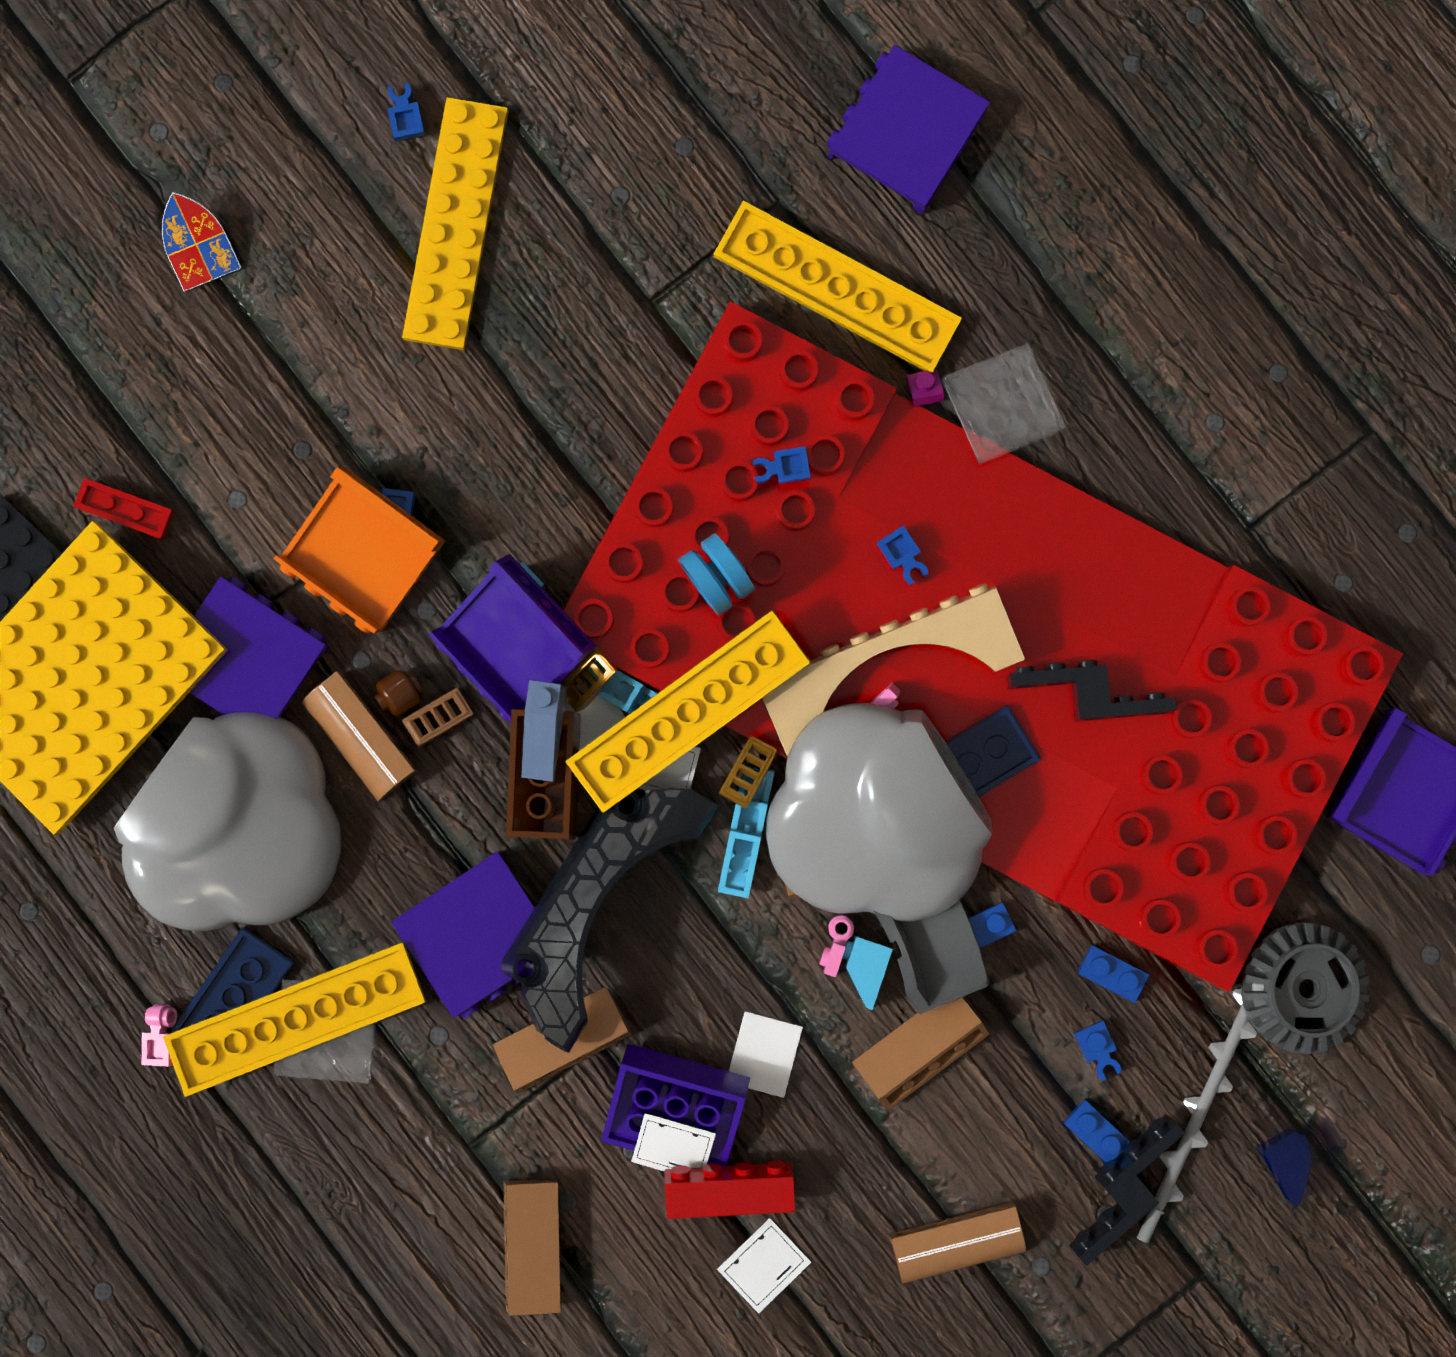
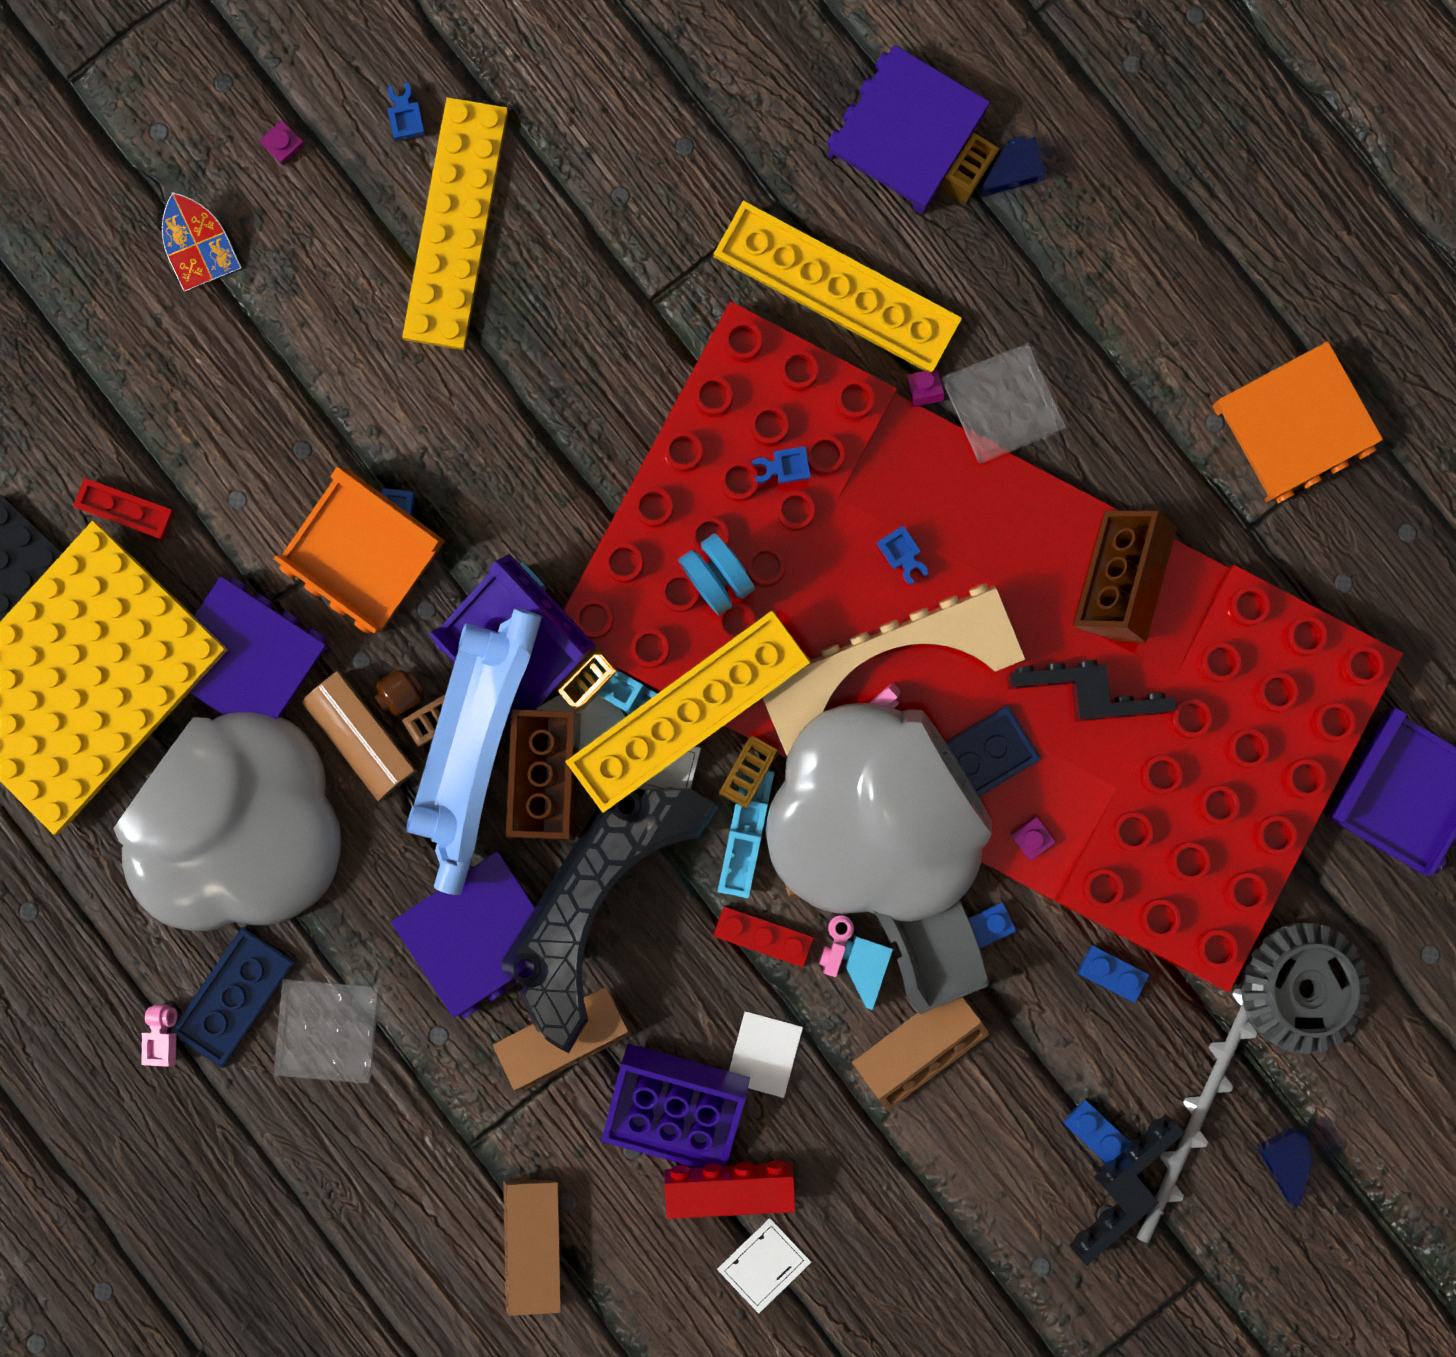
yellow plate [163,942,427,1097] -> none
sand blue slope [522,680,568,782] -> none
white sticker [631,1113,716,1171] -> none
medium nougat brick [889,1202,1026,1284] -> none
blue plate [1073,1020,1121,1081] -> none
none -> magenta plate [259,120,305,166]
none -> light blue panel [406,608,542,895]
none -> red plate [713,906,813,967]
none -> pearl gold slope [940,132,1000,203]
none -> clear blue slope [981,136,1046,197]
none -> magenta plate [1011,815,1056,861]
none -> reddish brown slope [1073,510,1177,643]
none -> orange panel [1212,341,1383,503]

